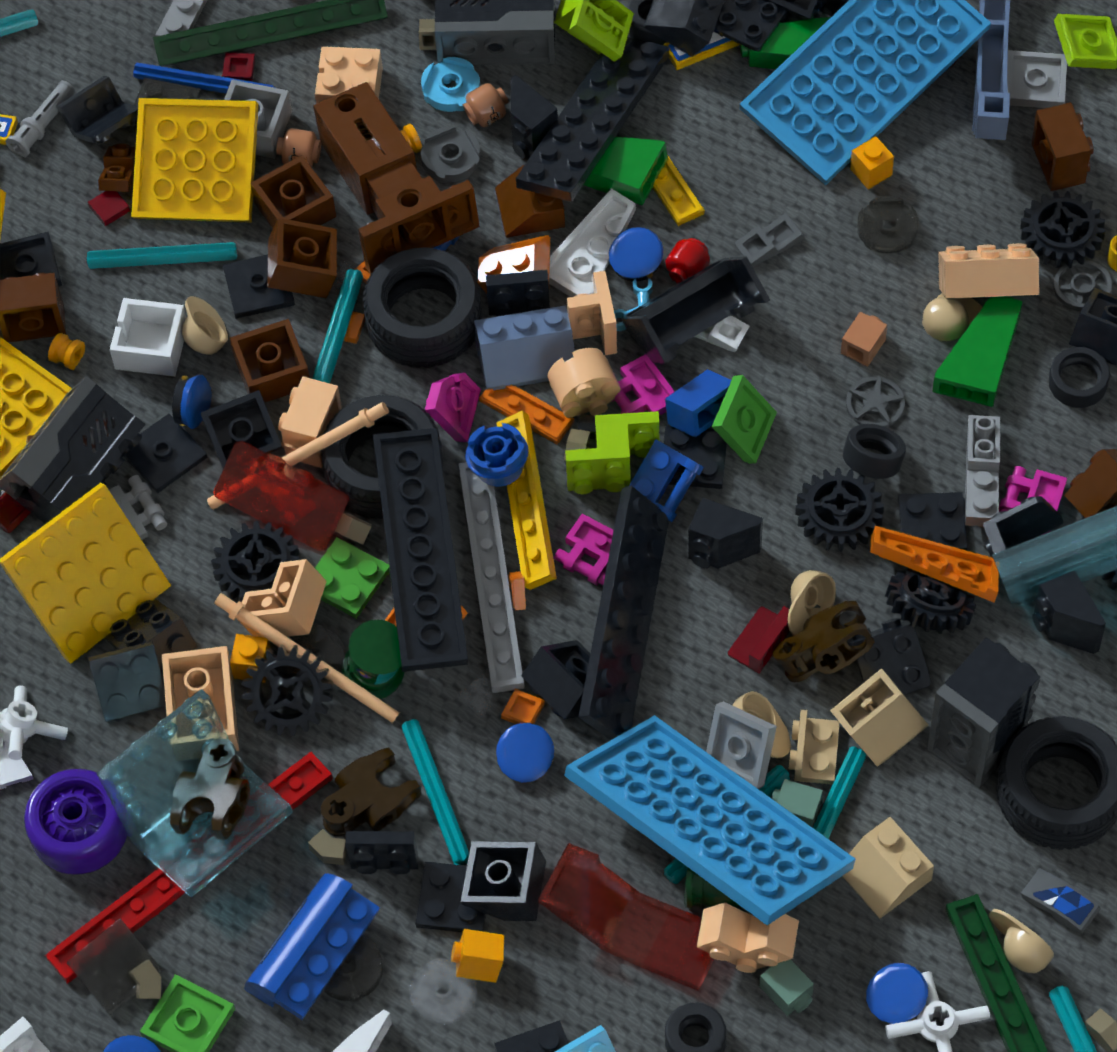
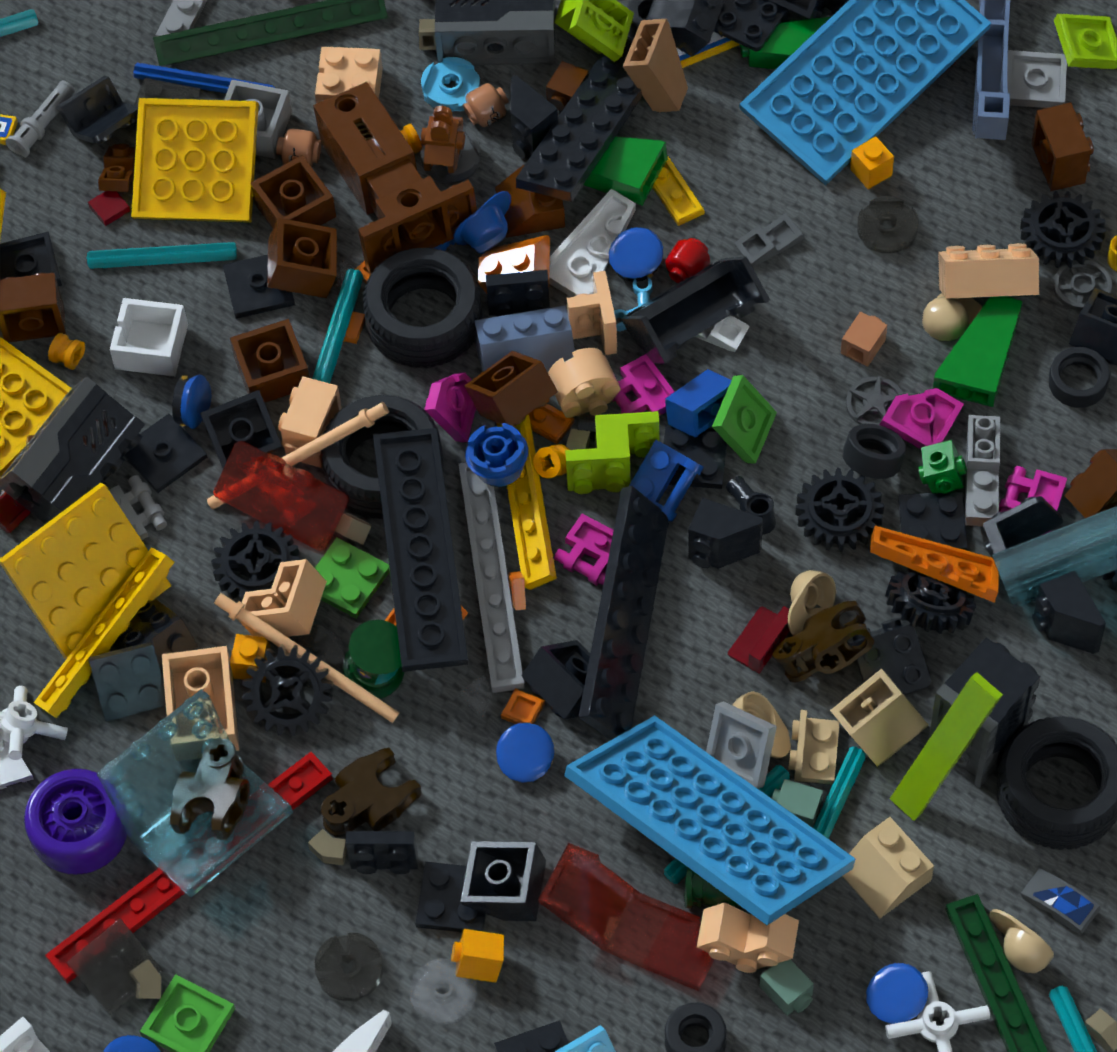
tan cap [182,296,228,355] -> none
dark red tile [222,53,256,82] -> none
blue brick [244,873,380,1020] -> none
teal axle [402,719,469,865] -> none
none -> yellow plate [33,547,175,719]
none -> dark orange hinge [421,105,465,173]
none -> blue piece [454,191,511,254]
none -> reddish brown brick [464,351,558,426]
none -> light orange wheel [533,444,570,479]
none -> reddish brown brick [546,61,589,111]
none -> medium nougat slope [623,19,688,112]
none -> black pin [726,476,776,535]
none -> dark pink plate [879,388,964,449]
none -> lime tile [890,672,1003,821]
none -> green brick [919,440,967,493]

